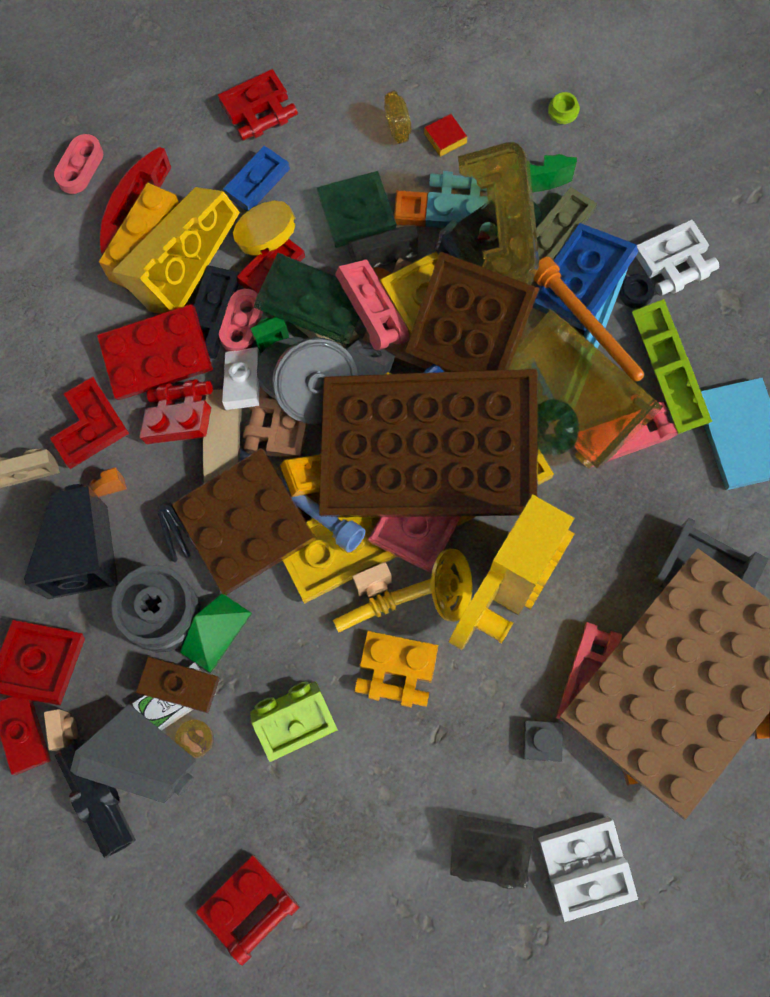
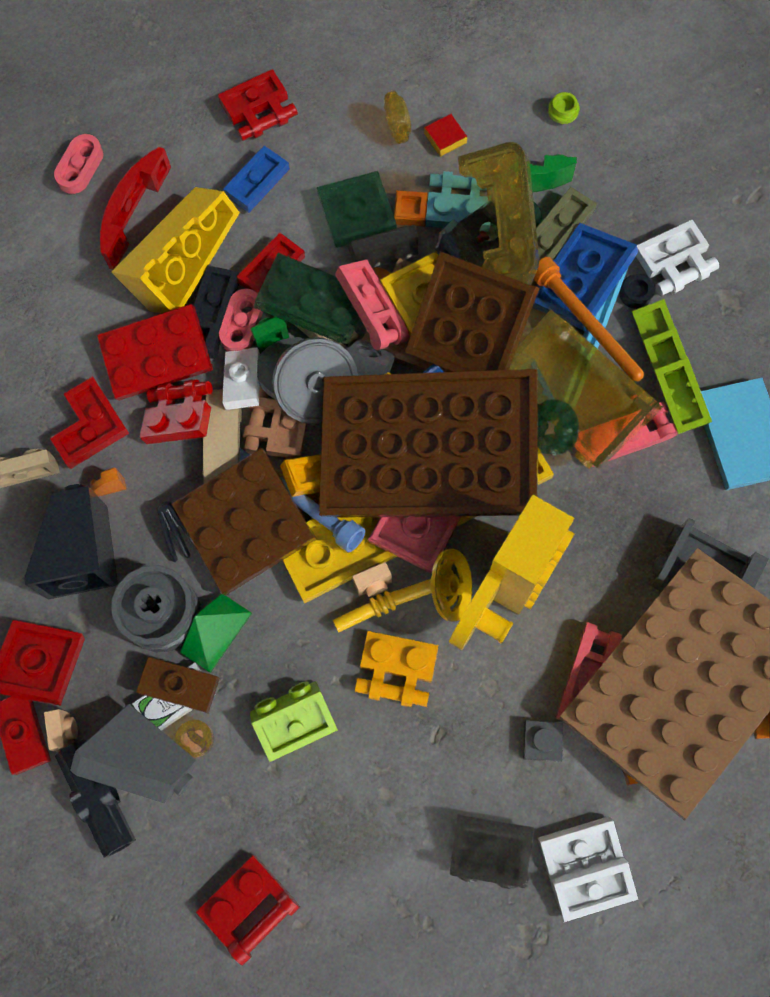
light orange brick [99,183,179,289] -> none
yellow tile [233,200,296,255] -> none

